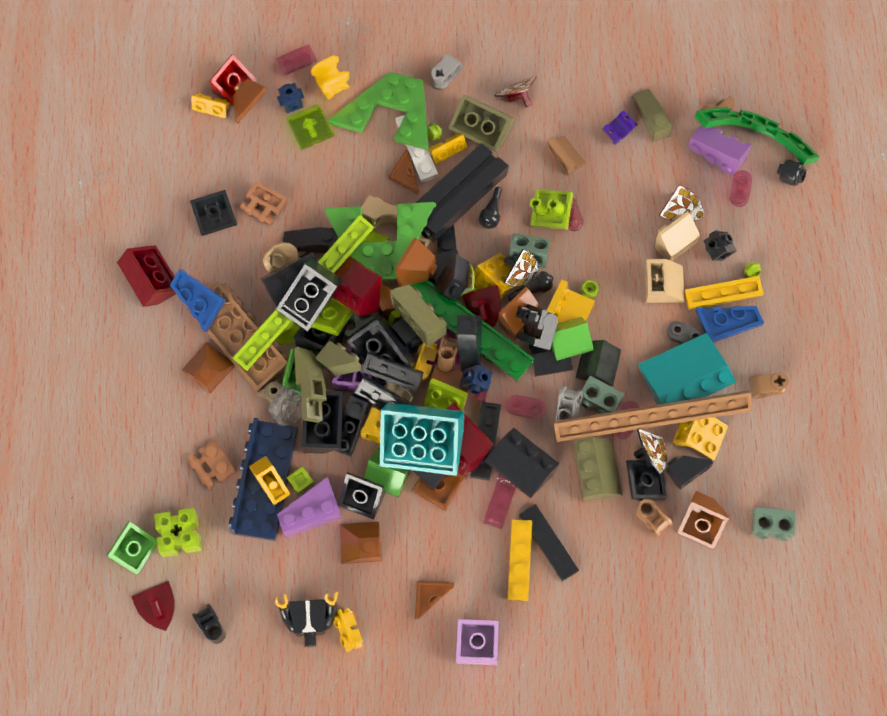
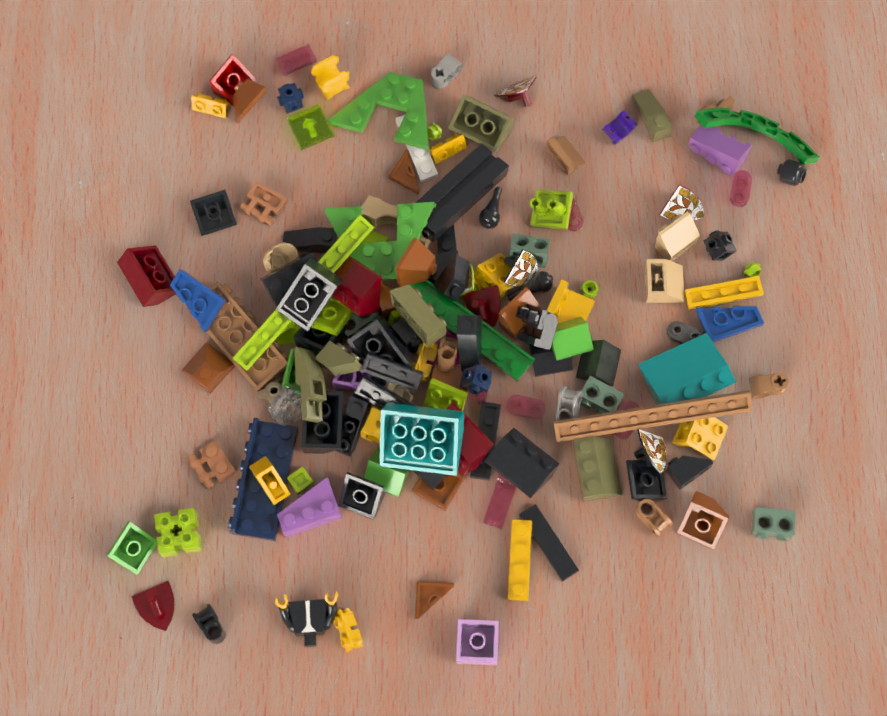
dark orange slope [340,522,382,564] -> none

